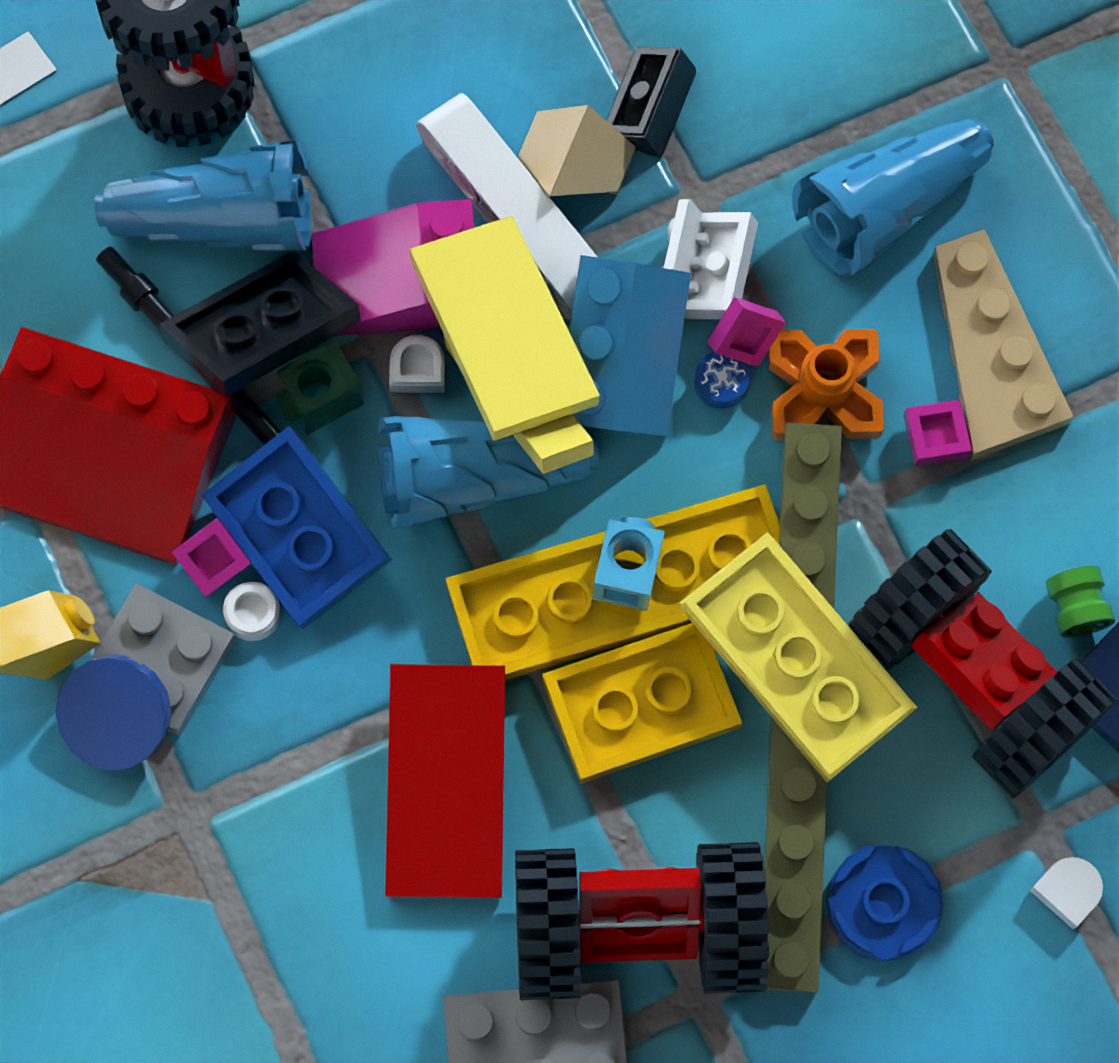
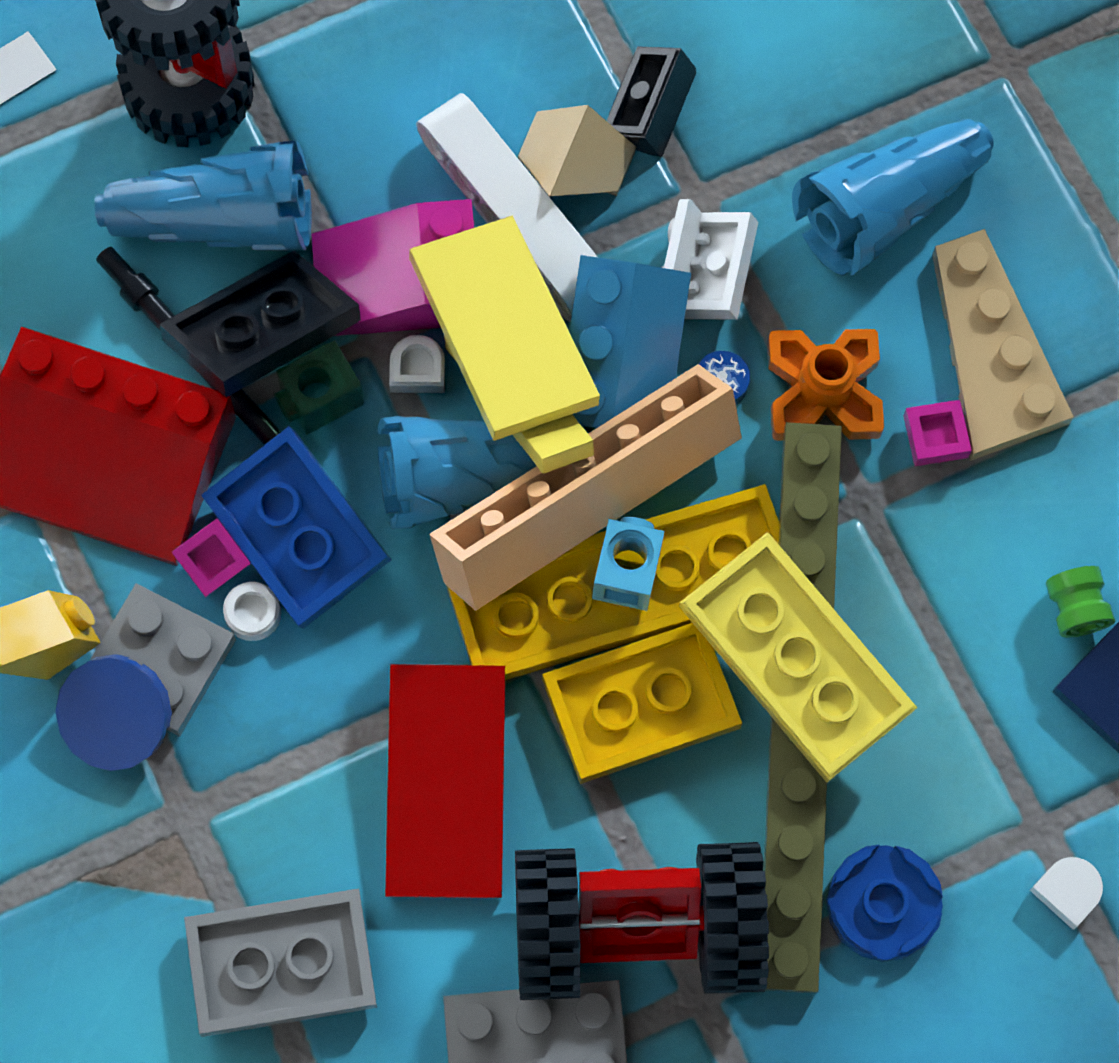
dark pink plate [707,297,786,367] -> none
black plate [848,529,1118,799] -> none
none -> light grey plate [184,888,377,1037]
none -> light nougat brick [429,364,742,611]

